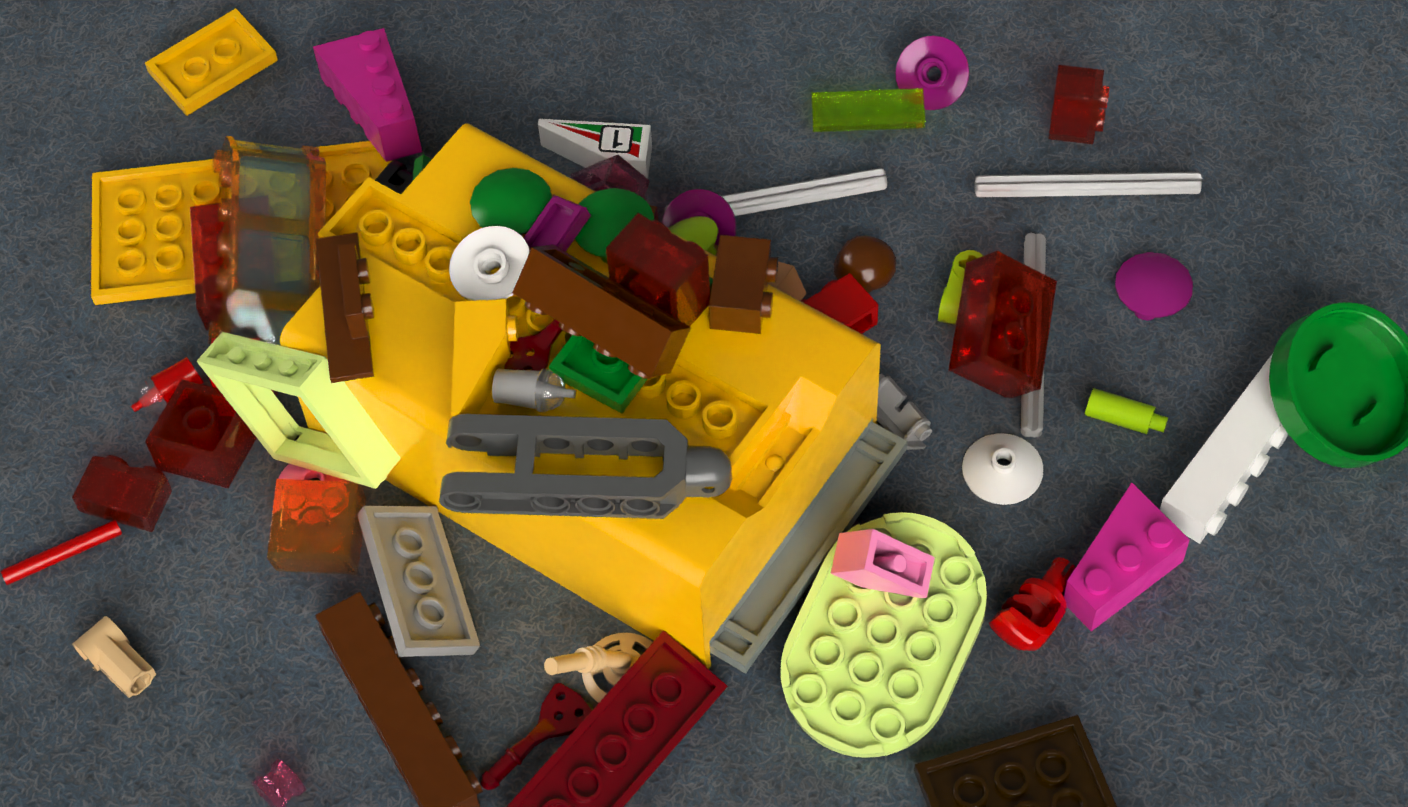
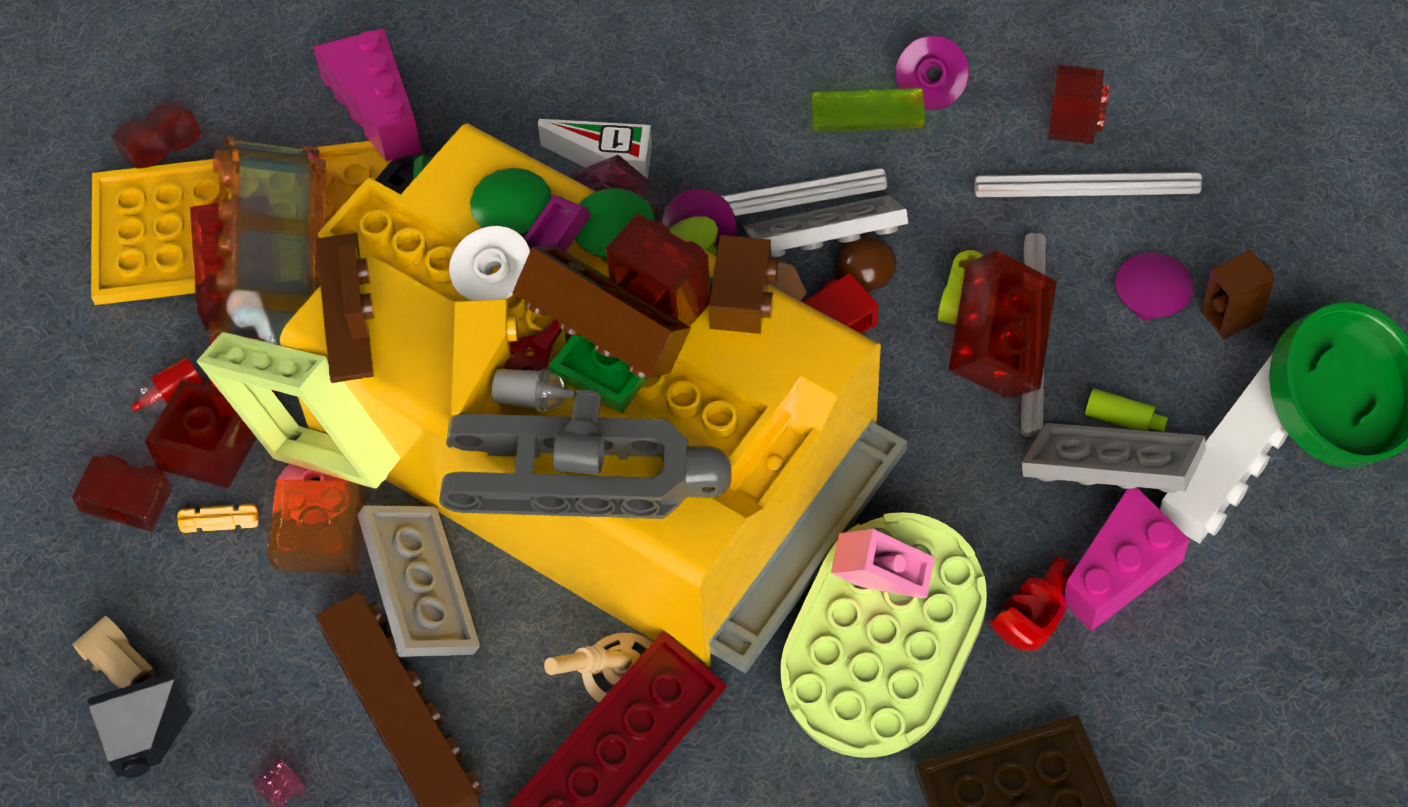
red bar [0,519,122,585] -> none
yellow plate [145,8,278,116] -> none
dark red piece [480,683,592,790] -> none
light grey hinge [877,373,932,450] -> none
white dish [962,433,1043,505] -> none
none -> slope [87,672,192,778]
none -> clear red brick [112,102,202,169]
none -> yellow axle [177,504,259,533]
none -> dark grey pin [553,390,604,475]
none -> light grey plate [742,195,909,257]
none -> light grey plate [1022,423,1206,493]
none -> reddish brown brick [1201,250,1275,340]

